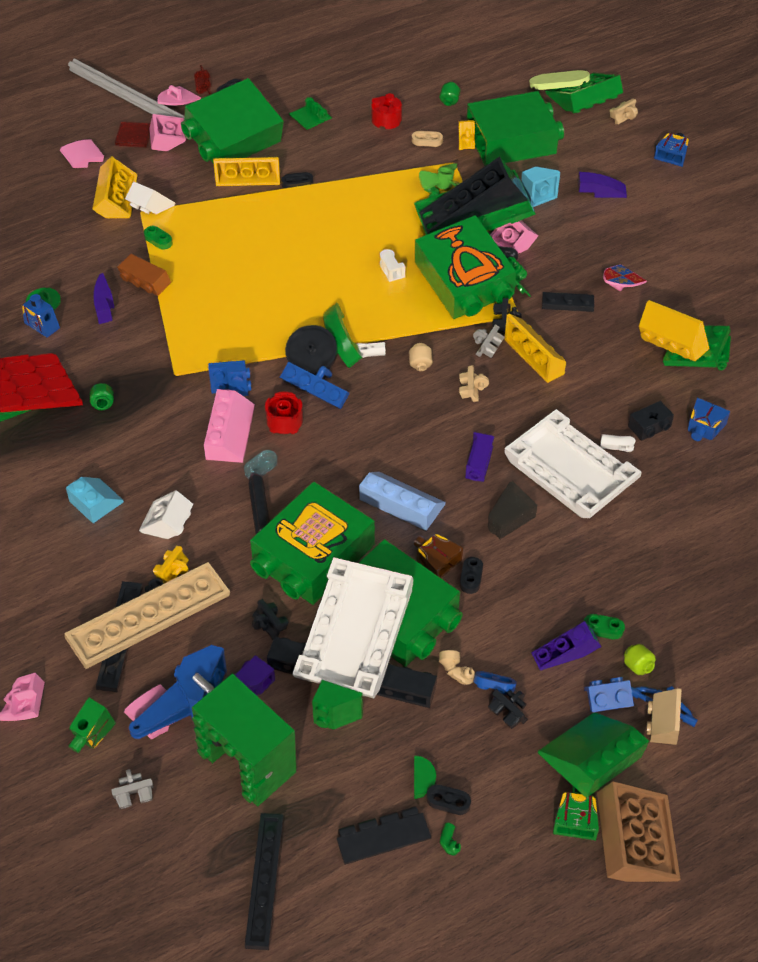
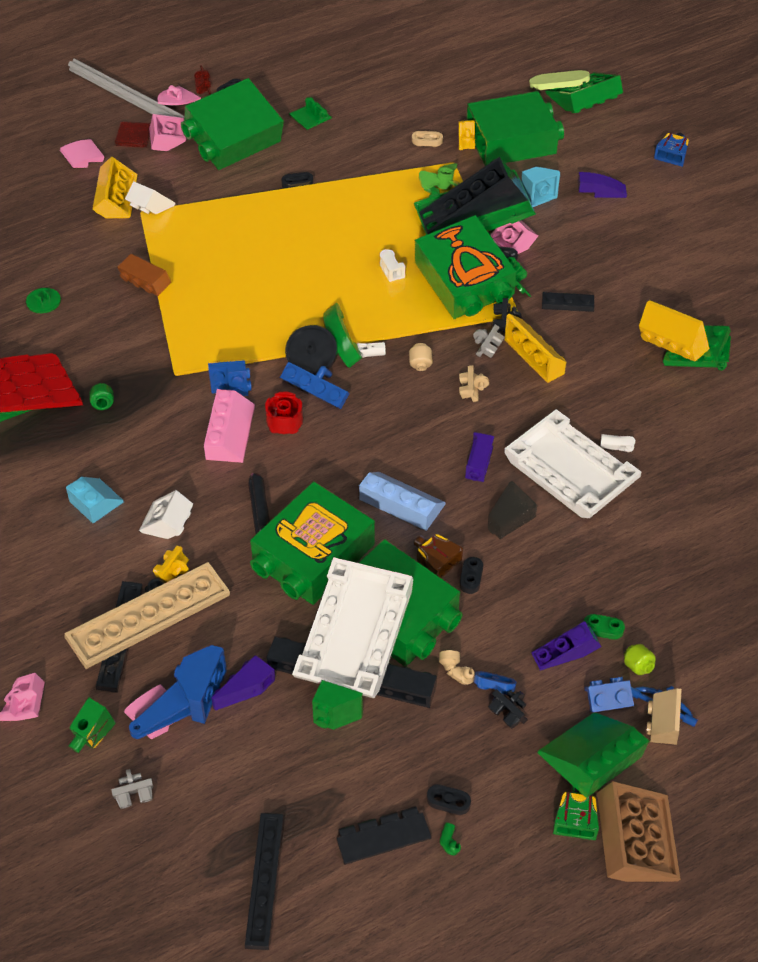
blue torso [22,294,60,338] -> none
dark purple slope [94,273,115,324] -> none
green plate [144,226,173,250] -> none
green piece [192,673,296,807] -> none
yellow slope [213,157,280,186] -> none
clear light blue plate [244,450,277,479] -> none
black hips [252,599,289,640] -> none
red brick [371,93,402,129] -> none
green tile [414,755,436,799] -> none
green head [439,82,461,106] -> none
shield [603,264,647,291] -> none
tan hips [610,99,638,125] -> none
black brick [628,400,674,441] -> none
blue torso [688,398,730,441] -> none

